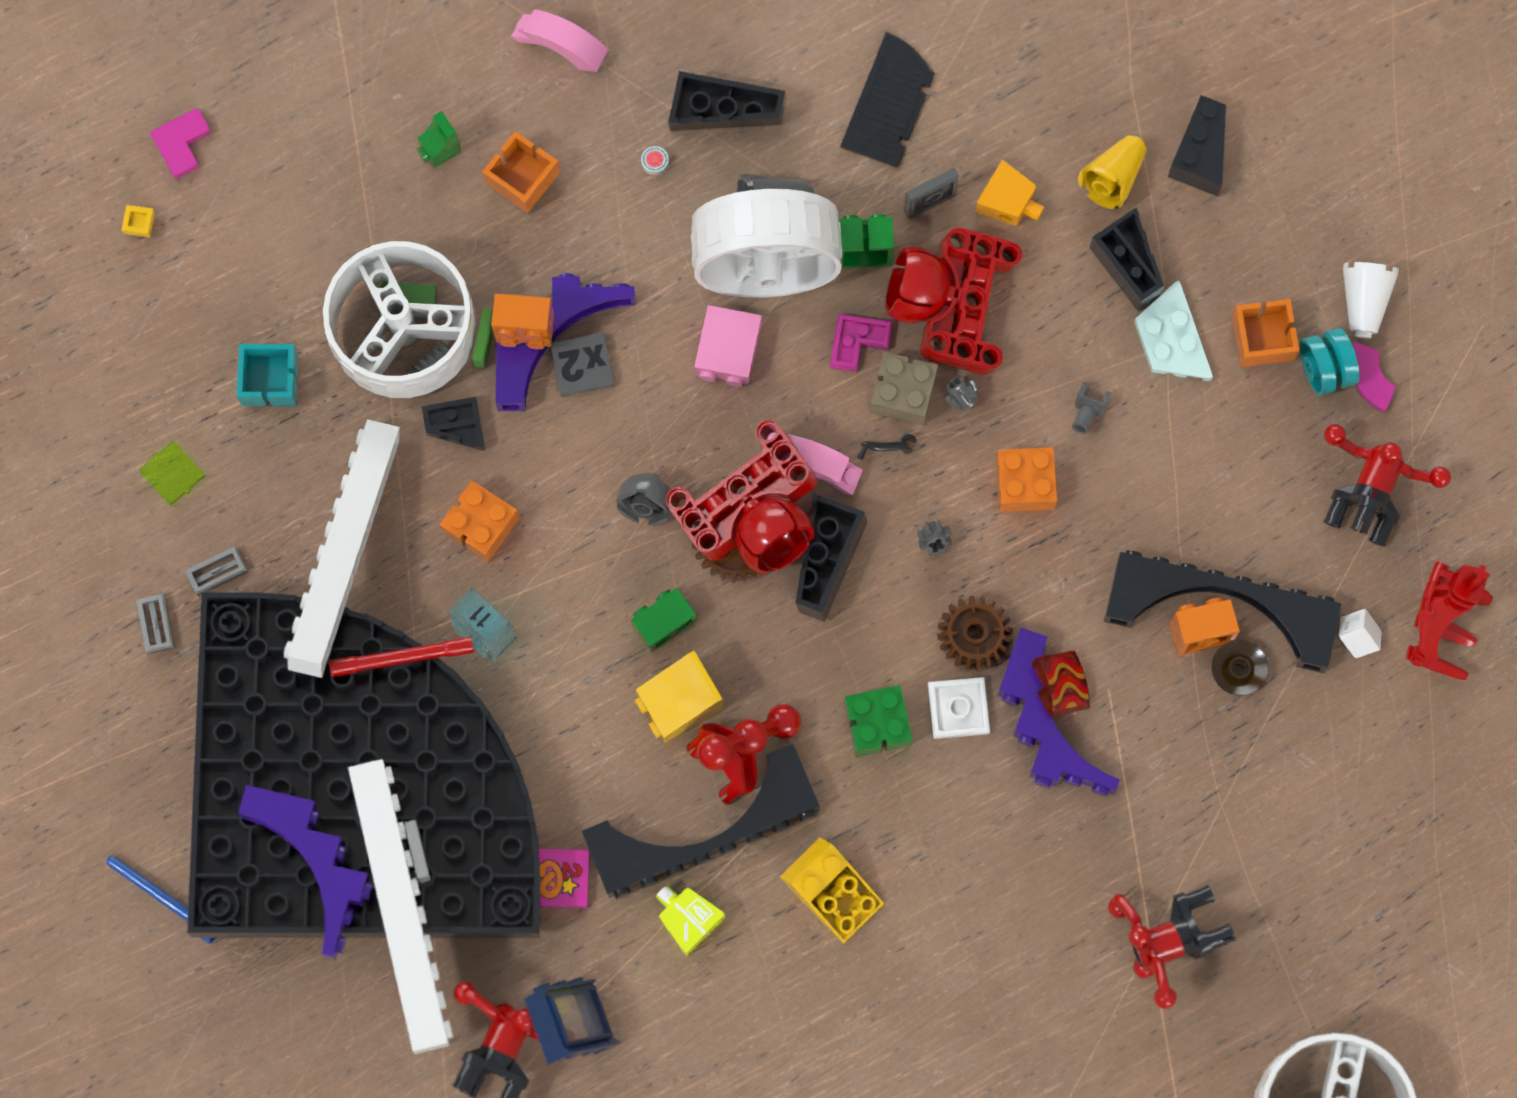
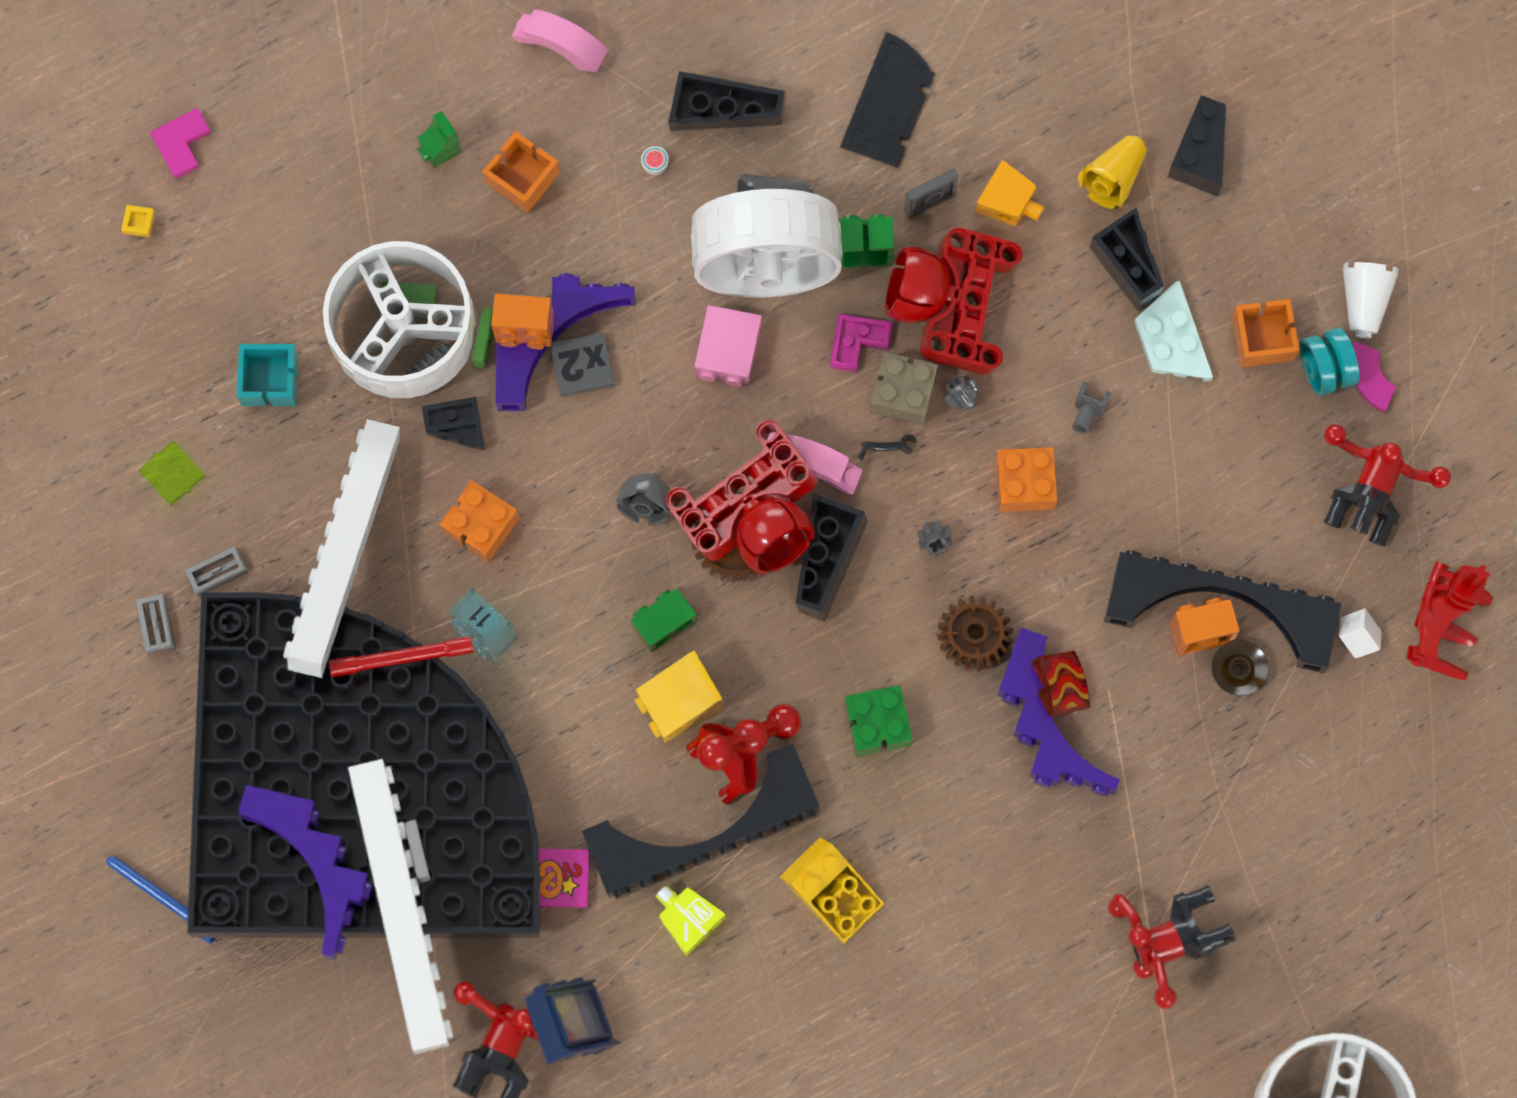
white tile [928,677,990,739] -> none

